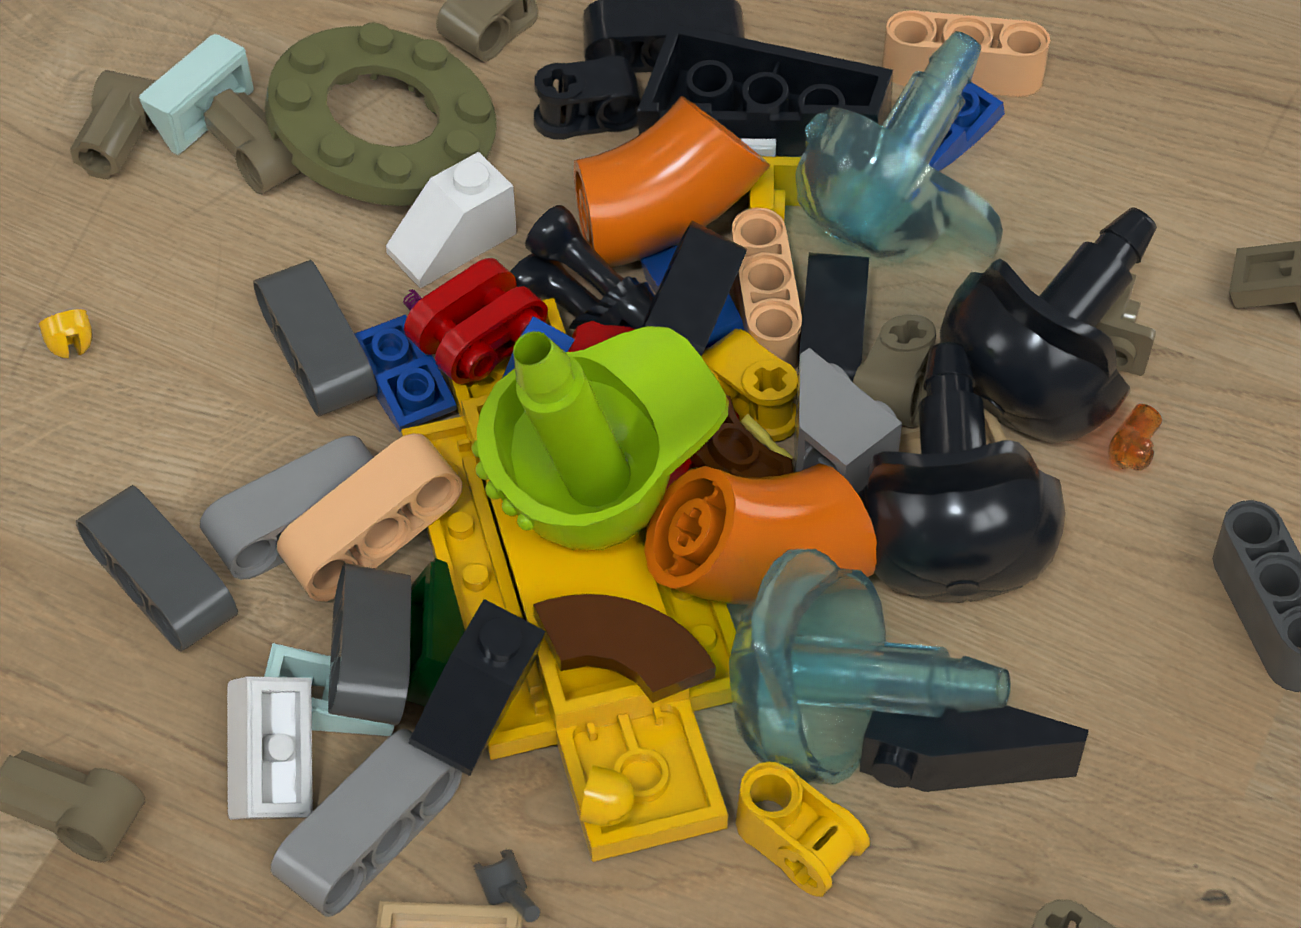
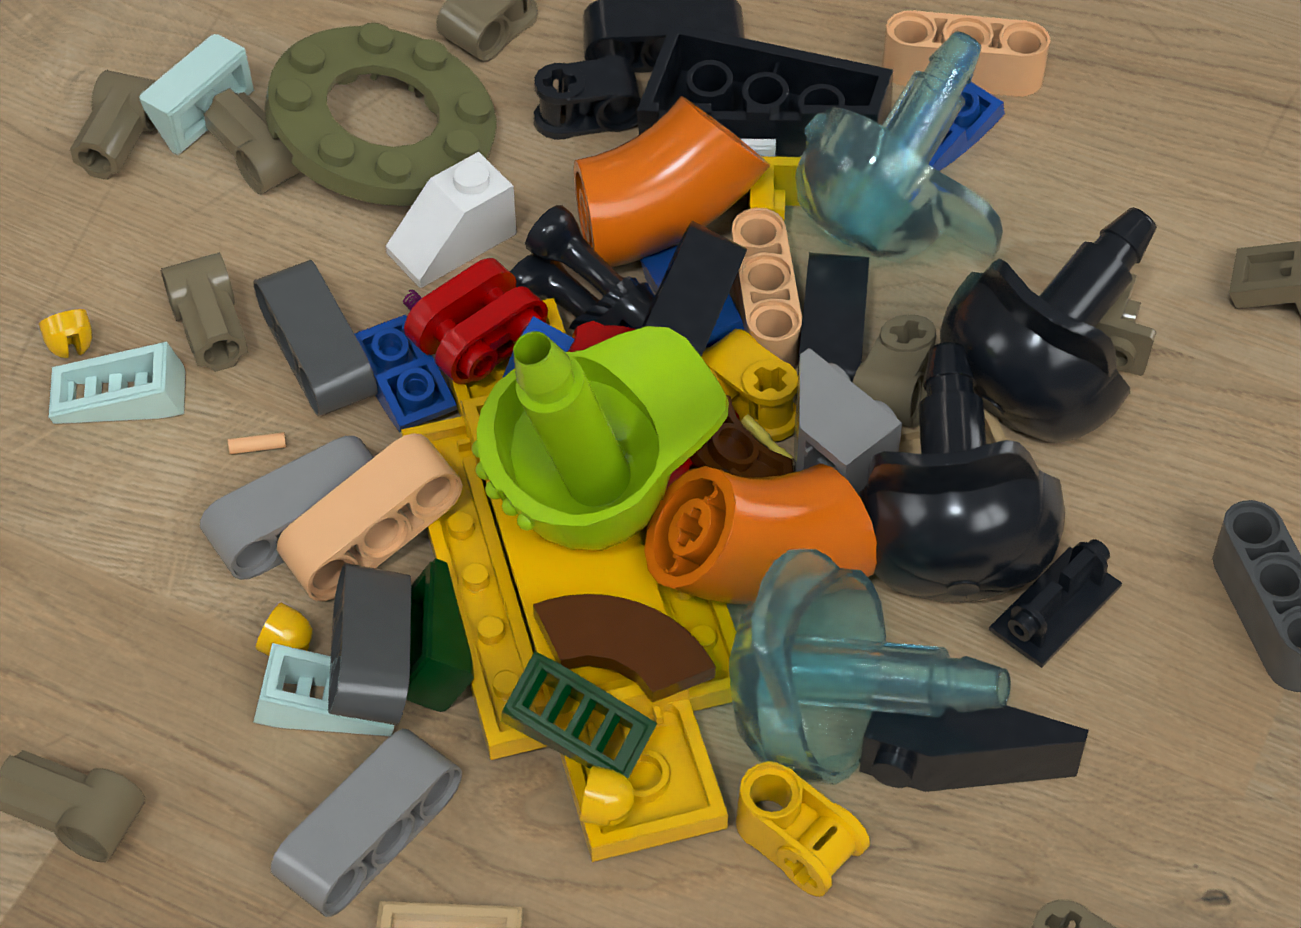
dark grey beam [76,485,238,652] -> none
white slope [227,677,313,820] -> none
black slope [408,599,546,776] -> none
dark grey hand [473,849,540,922] -> none
clear orange arm [1108,403,1162,471] -> none
none -> light aqua slope [49,342,185,424]
none -> dark tan piece [161,252,248,372]
none -> light nougat piece [228,432,286,454]
none -> yellow hinge [255,602,313,656]
none -> dark green slope [500,651,657,779]
none -> black hinge [989,539,1122,668]

